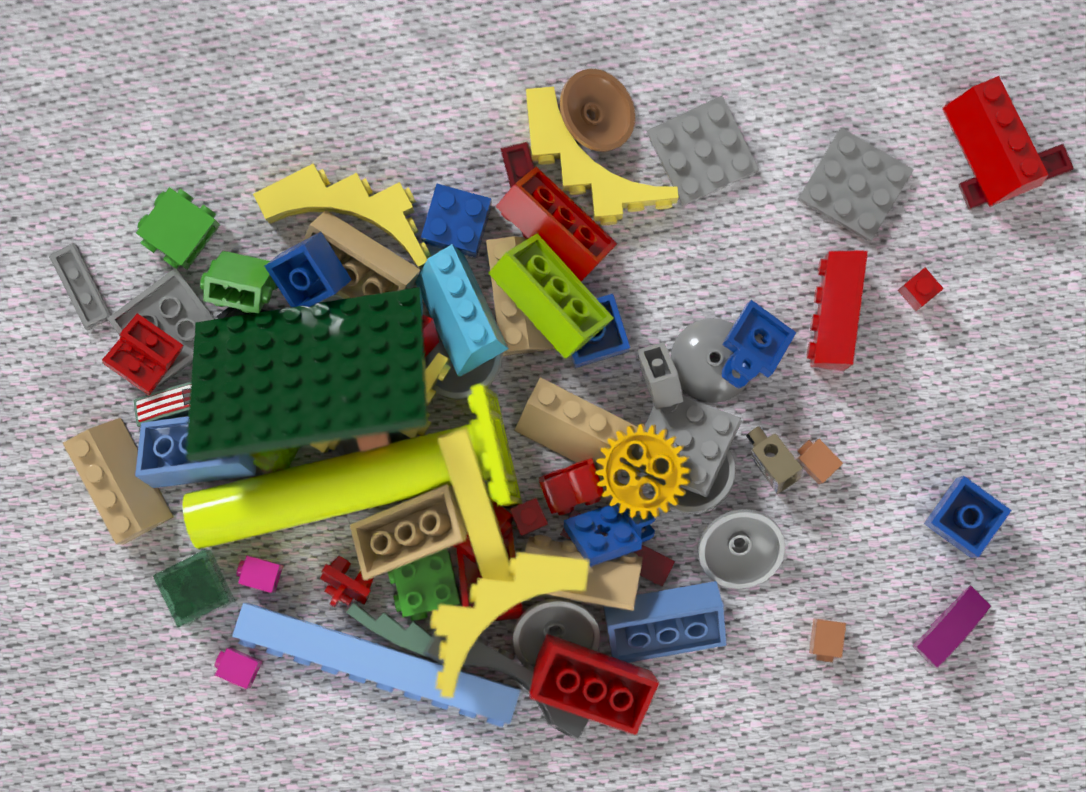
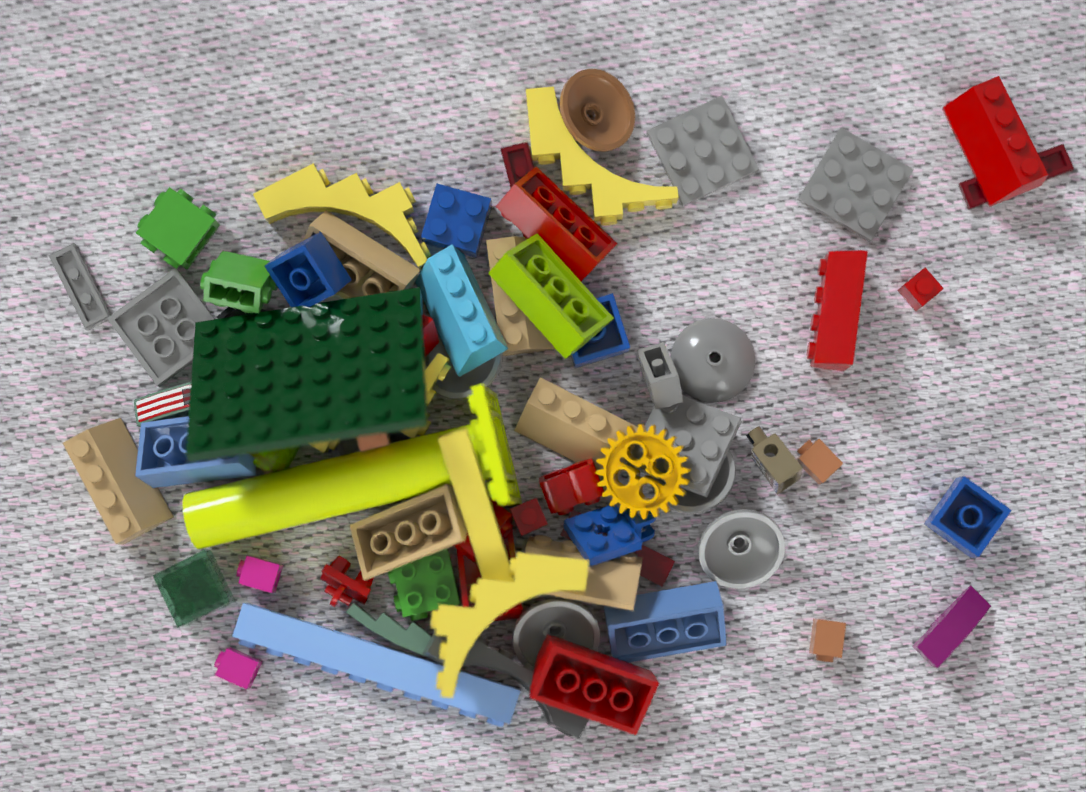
red slope [102,313,184,396] -> none
blue plate [722,300,796,389] -> none

